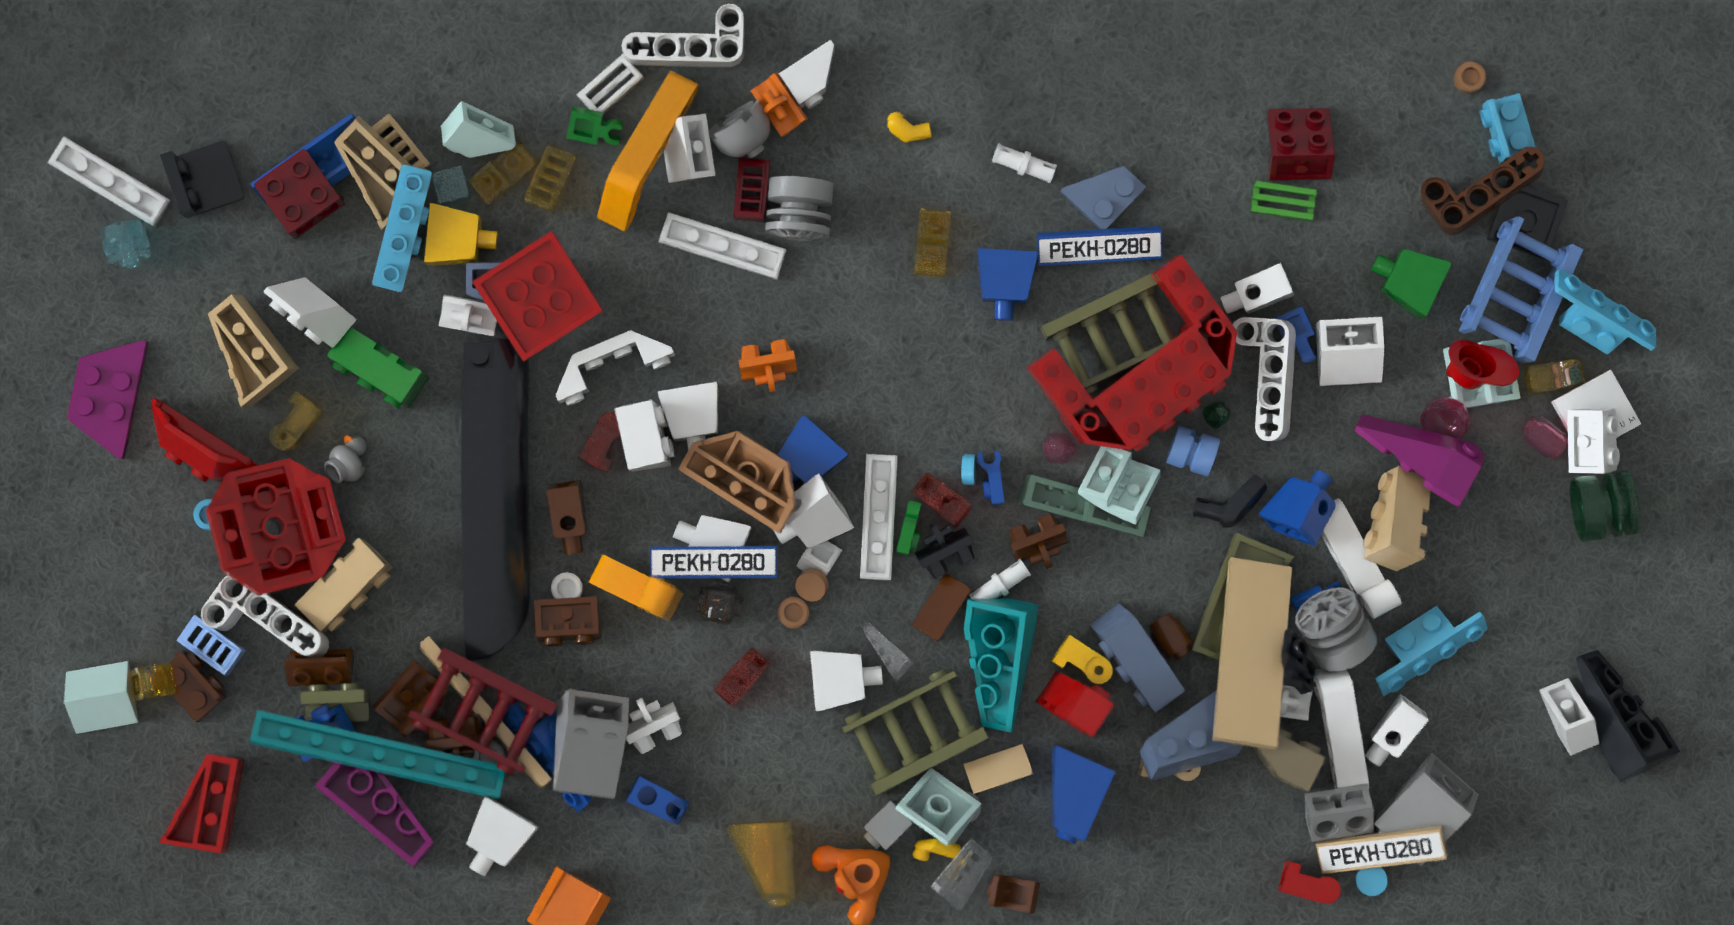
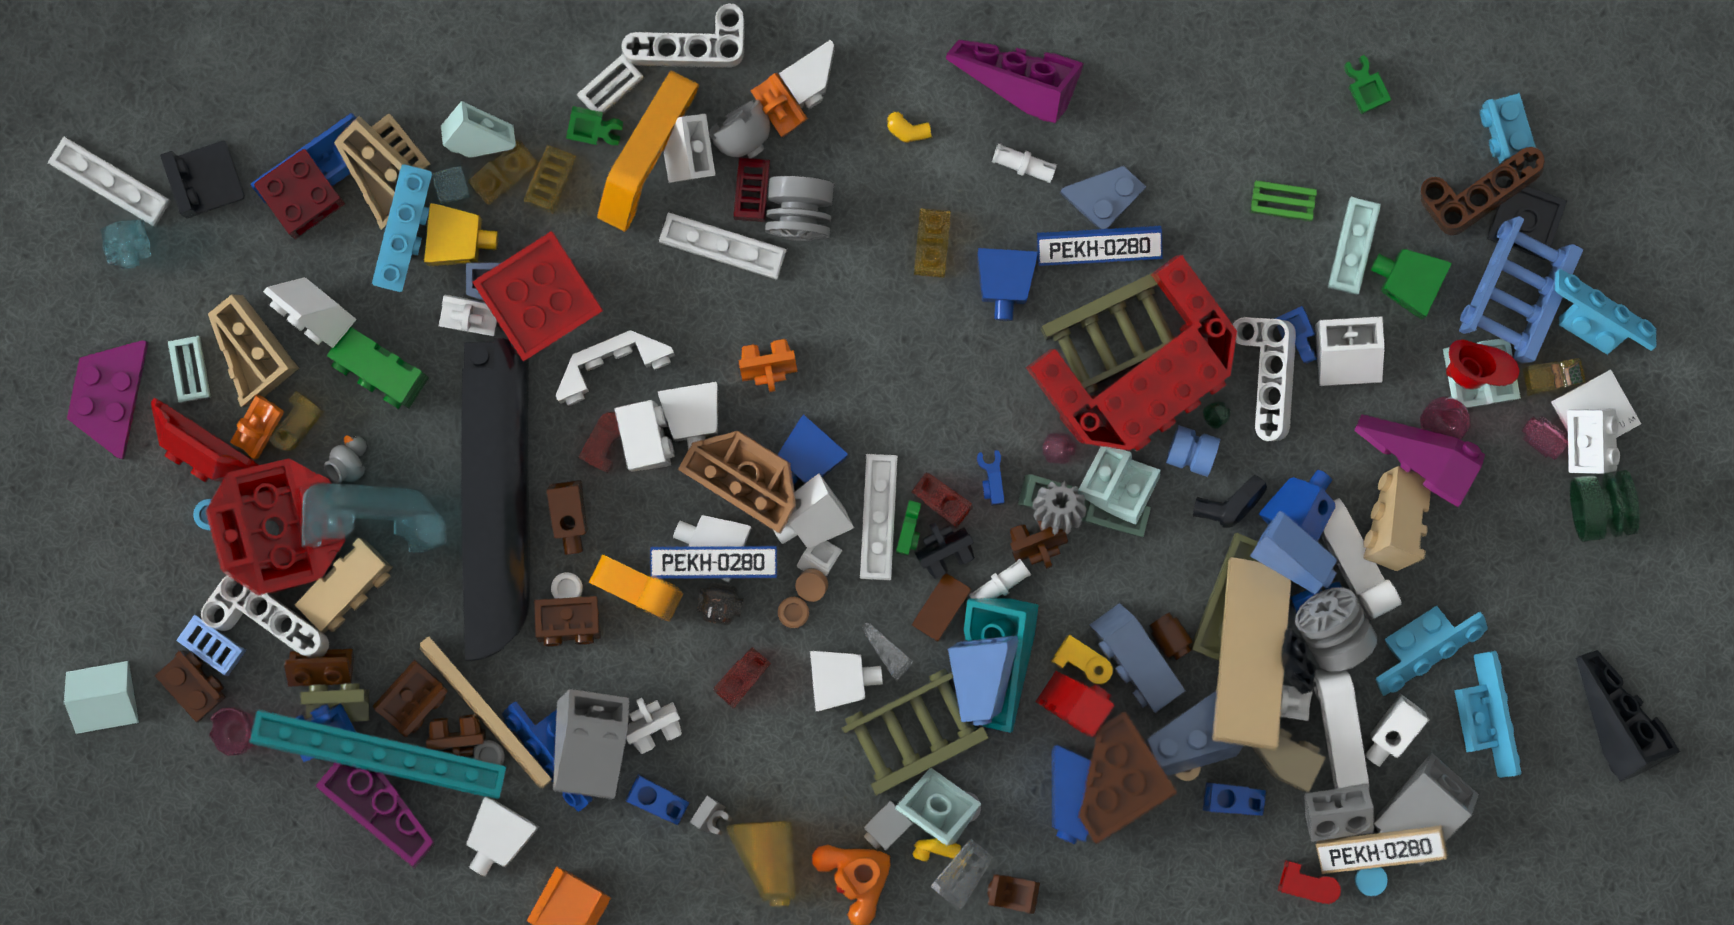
clear yellow slope [130,663,176,702] -> none
red wedge [159,754,245,853] -> none
dark red fence [408,647,557,776] -> none
medium azure tile [961,454,977,485] -> none
tan slope [963,744,1033,794] -> none
white torso [1220,263,1295,314] -> none
dark red bracket [1267,108,1335,180] -> none
medium nougat tile [1454,61,1486,94] -> none
white slope [1540,678,1599,756] -> none
none -> light aqua tile [168,336,211,403]
none -> clear pink hair [209,708,254,756]
none -> orange hips [230,395,284,459]
none -> clear light blue windscreen [302,483,446,553]
none -> light grey tile [690,796,732,836]
none -> magenta wedge [946,40,1084,123]
none -> medium blue slope [948,635,1018,726]
none -> light grey gear [1033,480,1087,535]
none -> reddish brown plate [1079,711,1178,844]
none -> blue leg [1203,782,1266,815]
none -> medium blue slope [1250,511,1337,594]
none -> light aqua tile [1328,197,1381,295]
none -> green plate [1344,55,1391,114]
none -> medium azure bracket [1454,651,1521,778]

